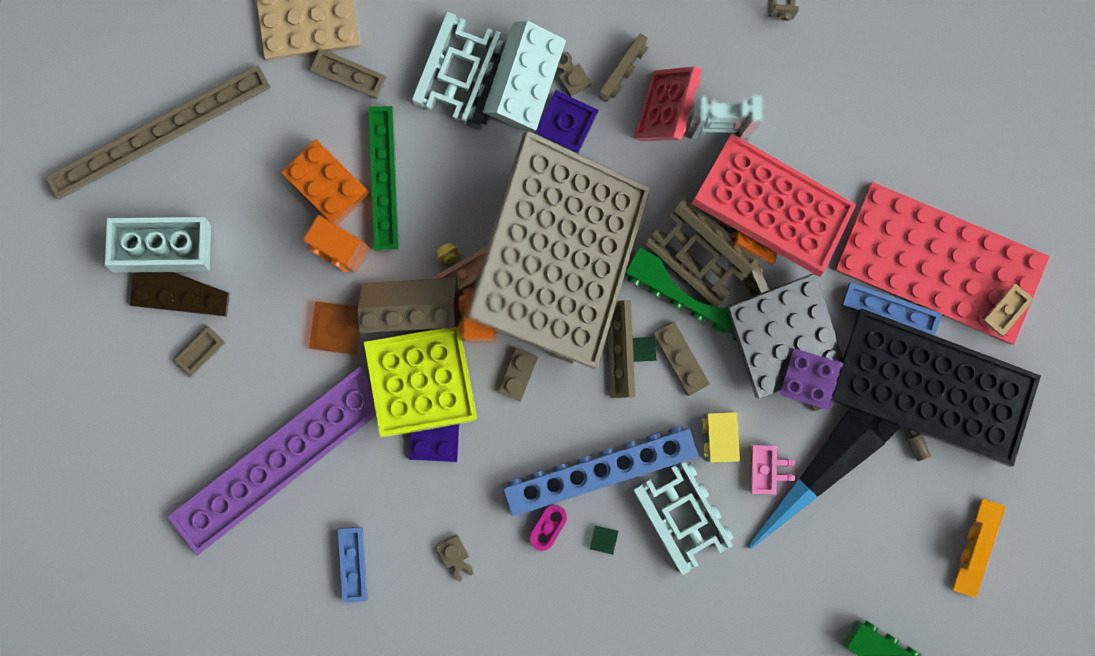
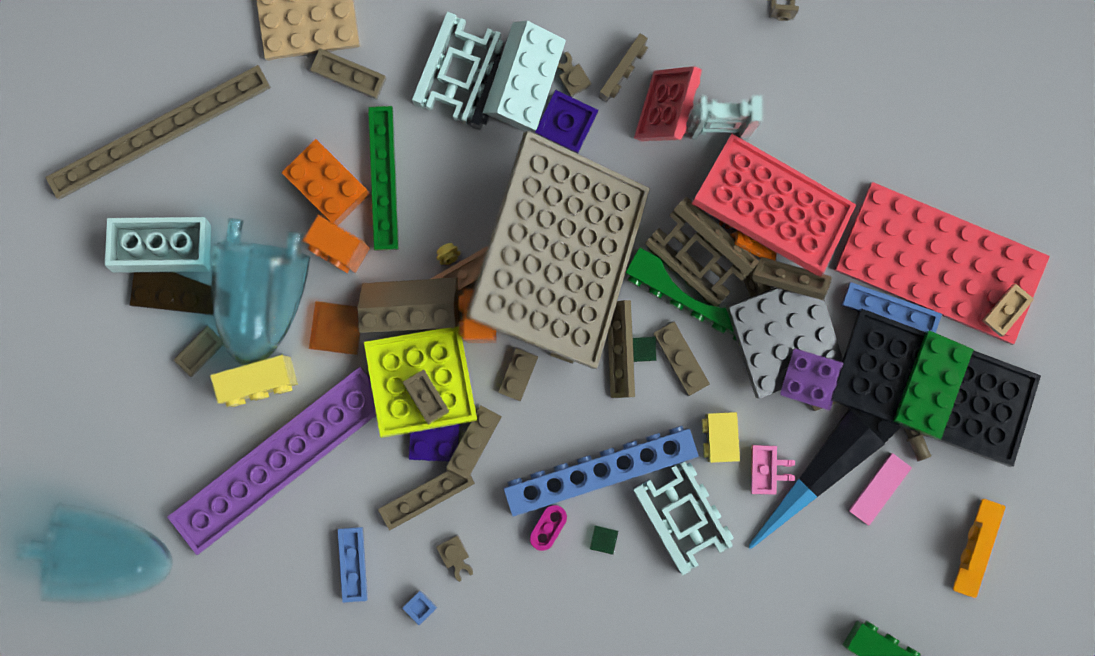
none -> clear light blue windscreen [17,503,173,602]
none -> light yellow brick [210,355,298,407]
none -> clear light blue windscreen [211,218,310,365]
none -> dark tan plate [378,471,475,531]
none -> dark tan plate [403,370,449,425]
none -> medium blue plate [403,590,437,625]
none -> dark tan plate [446,405,502,481]
none -> dark tan plate [753,257,832,301]
none -> bright pink tile [848,453,912,526]
none -> green plate [893,330,974,440]

